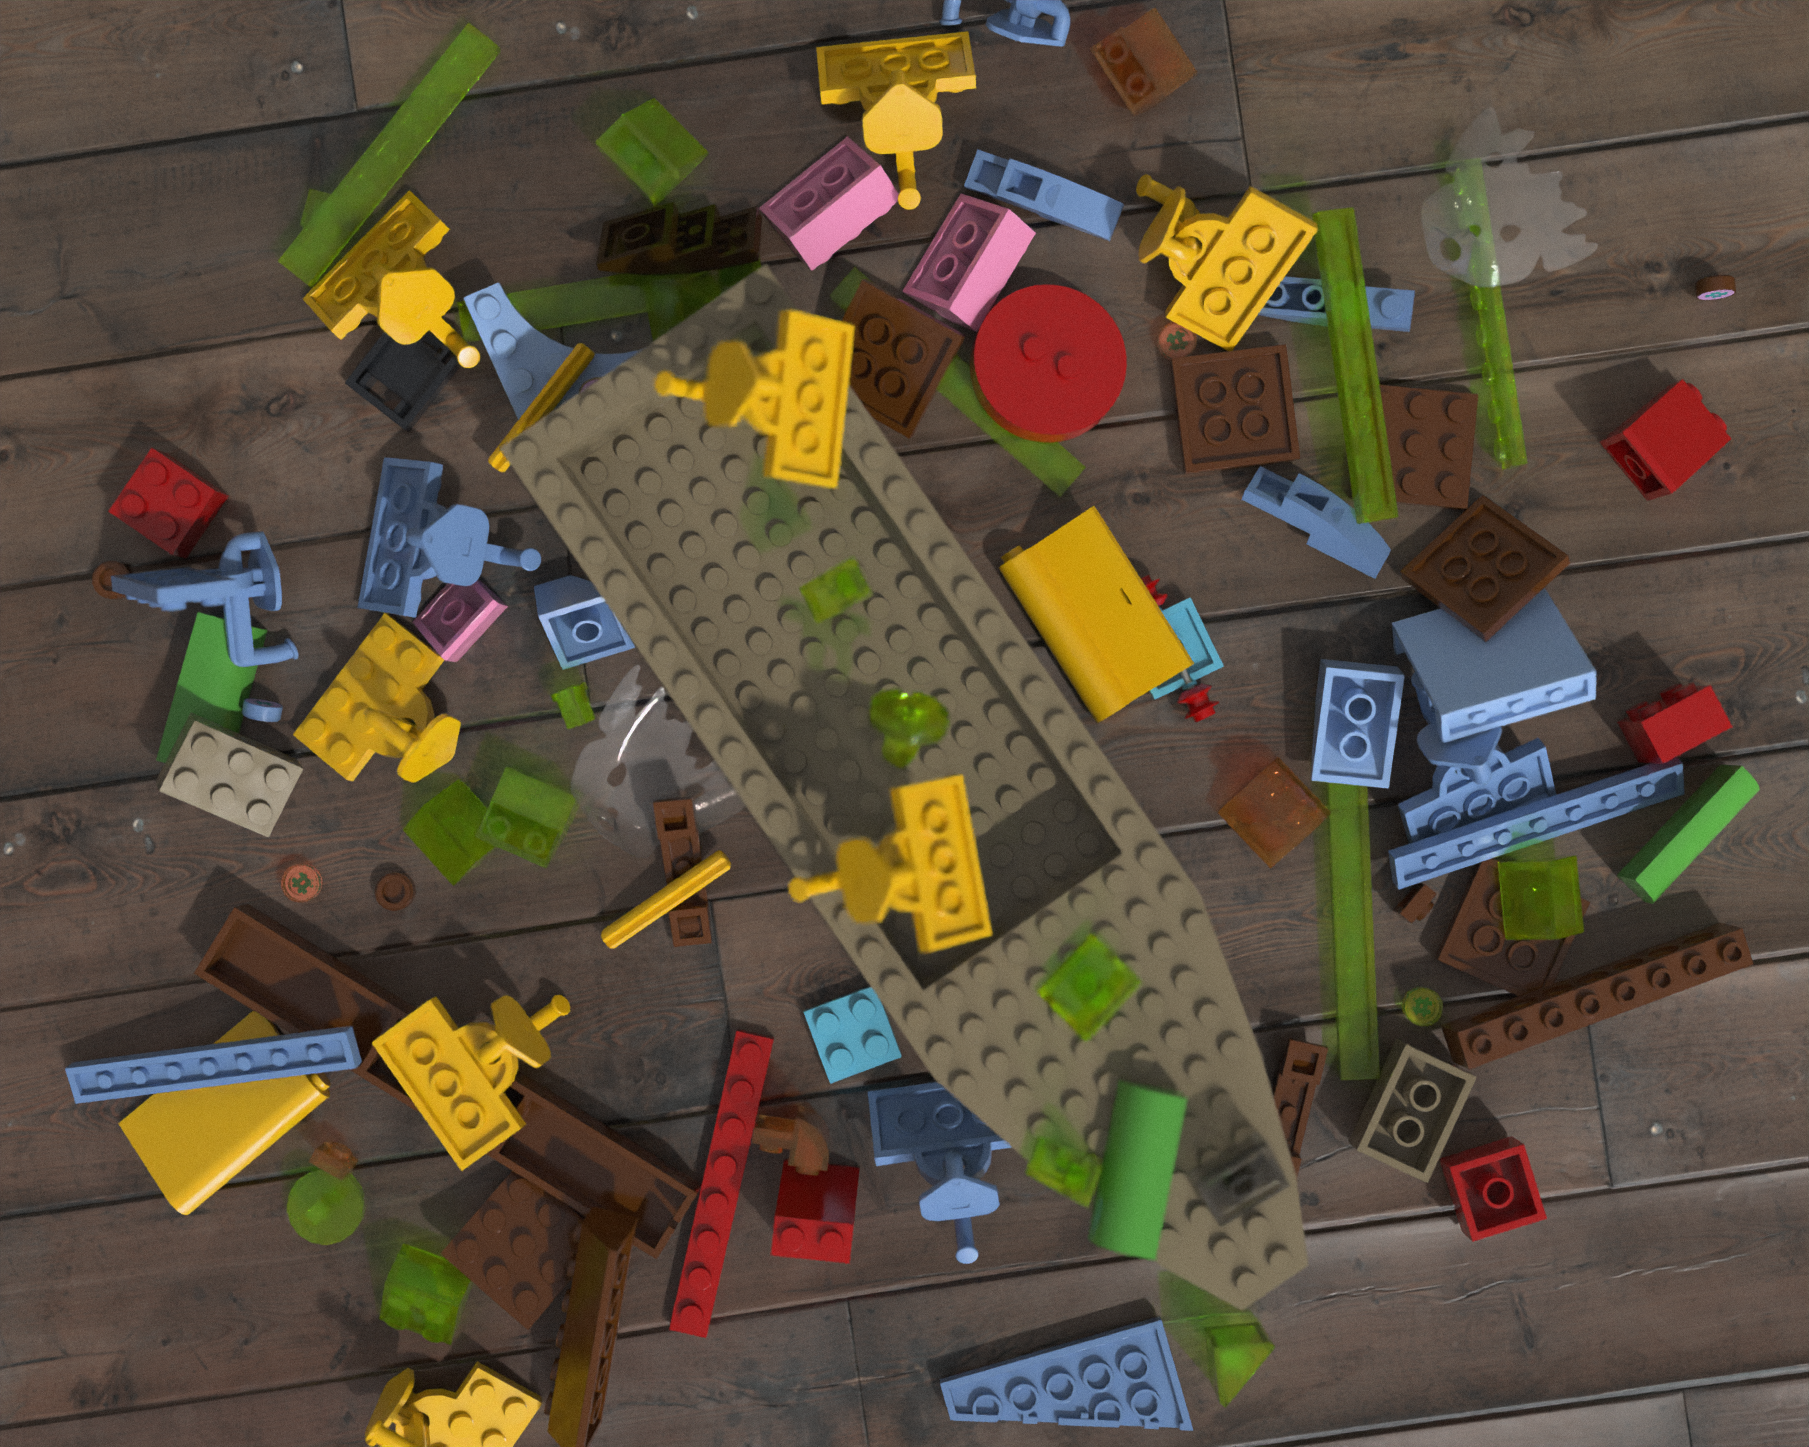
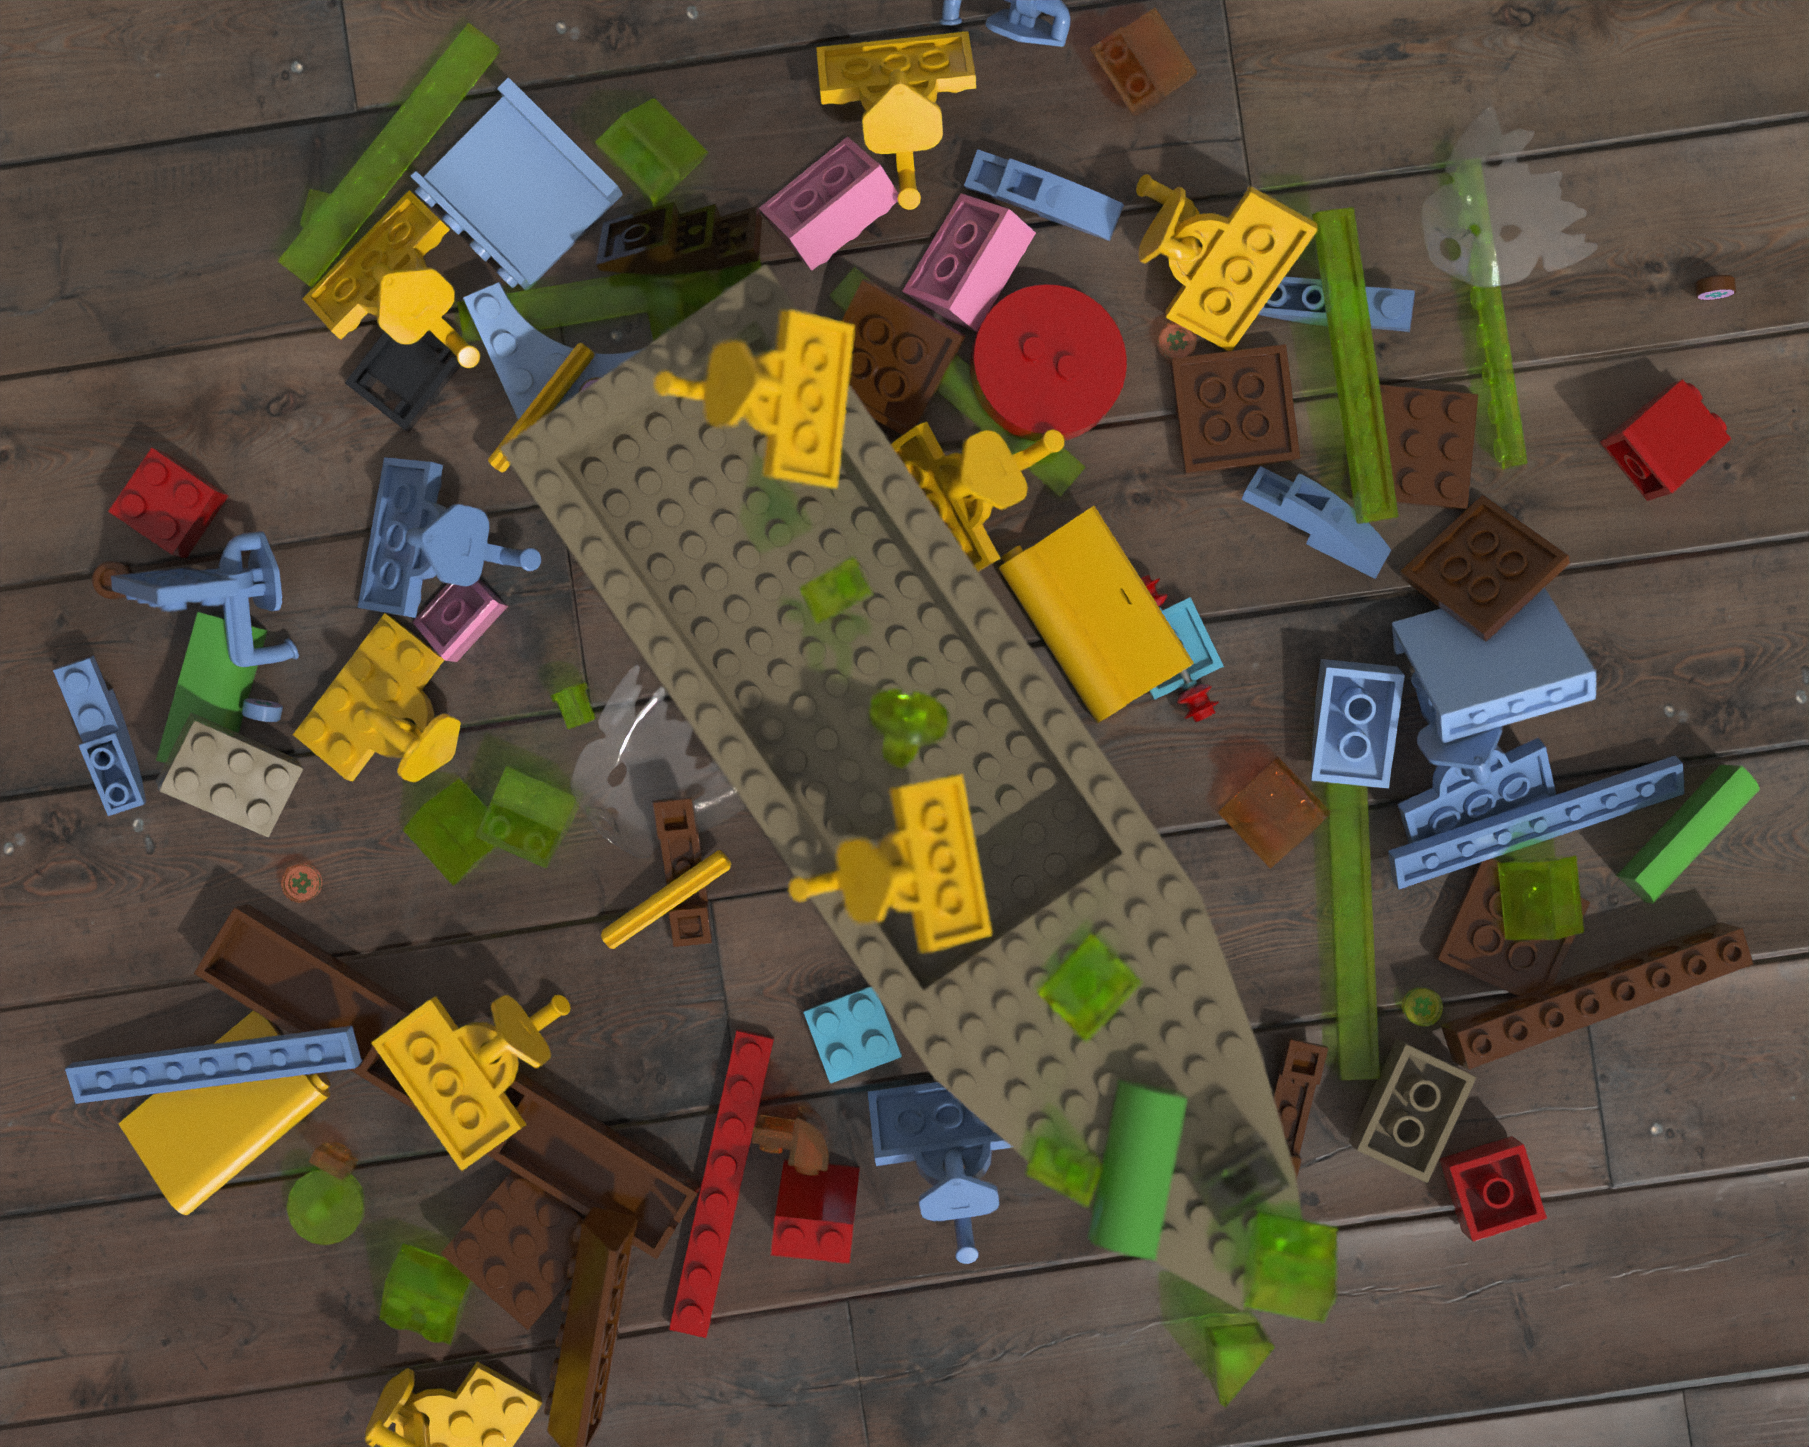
reddish brown tile [375,872,416,911] -> none
medium blue slope [534,575,635,670] -> none
medium blue wing [940,1316,1194,1431] -> none
reddish brown plate [1392,883,1436,923] -> none
red brick [1617,682,1733,764] -> none
none -> medium blue slope [53,656,146,816]
none -> light blue panel [411,78,623,292]
none -> yellow plate [890,421,1065,572]
none -> clear neon green slope [1243,1211,1337,1323]

